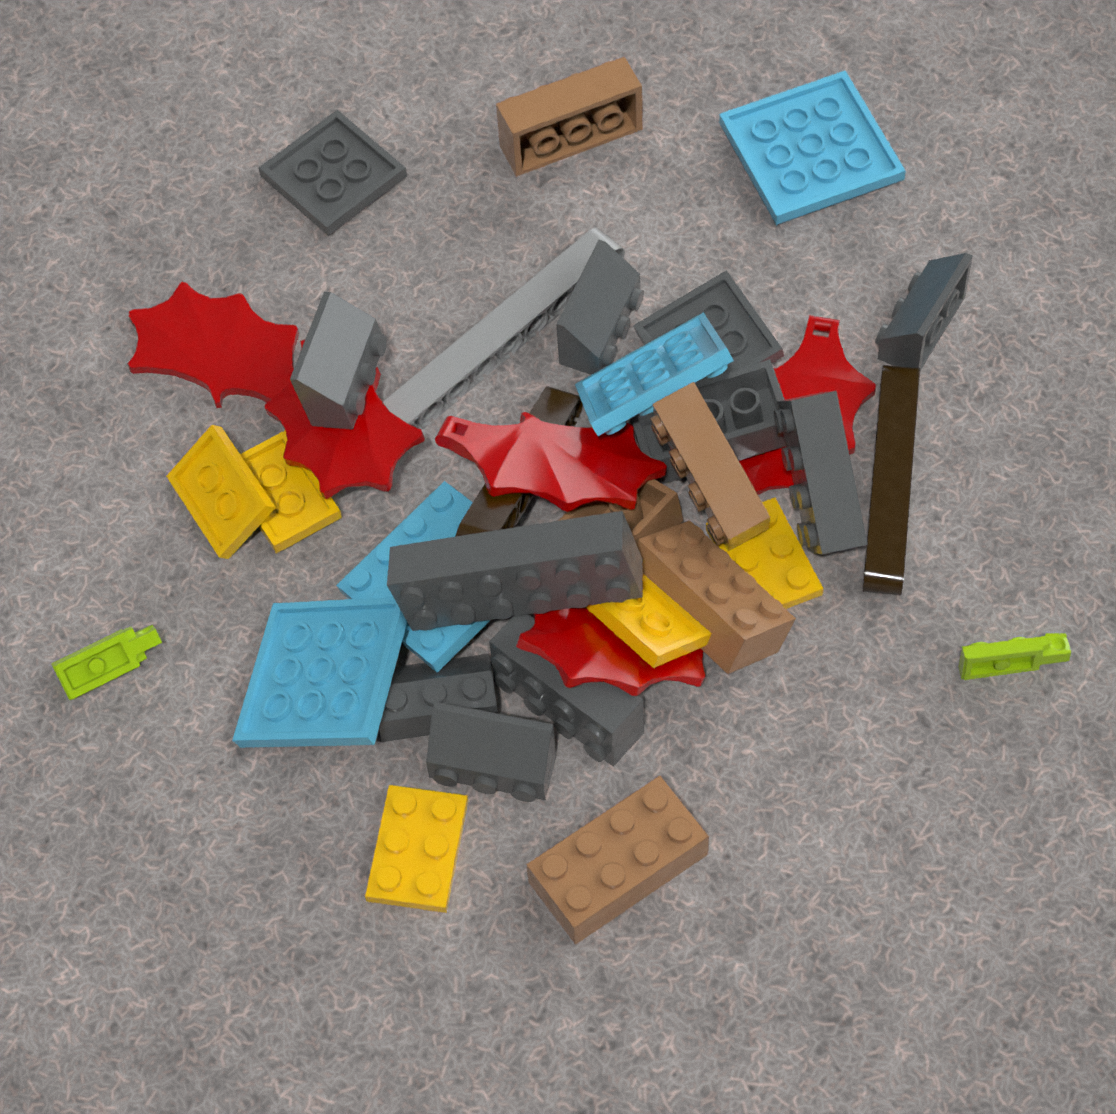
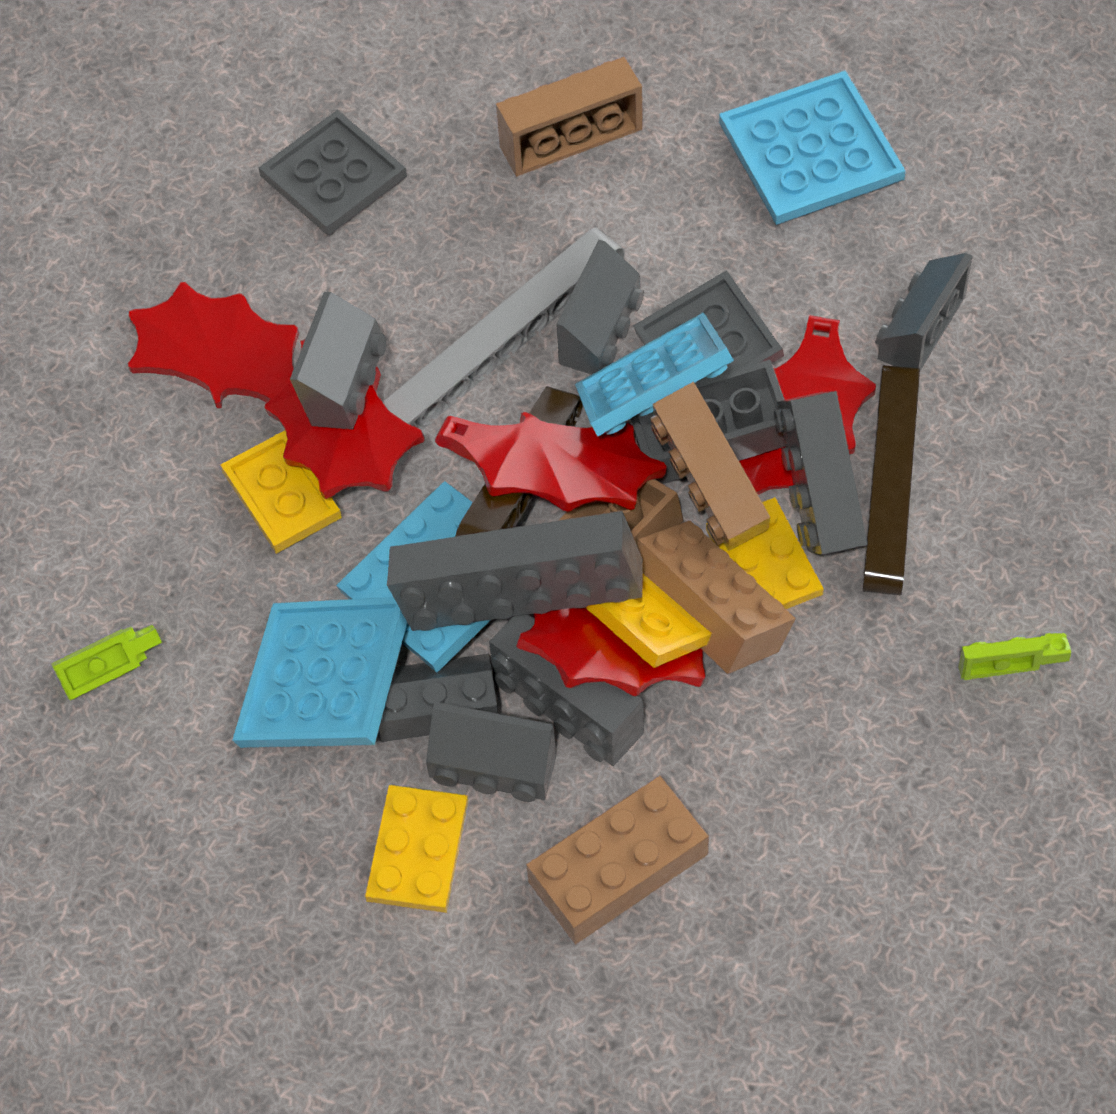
yellow plate [166,425,276,559] -> none

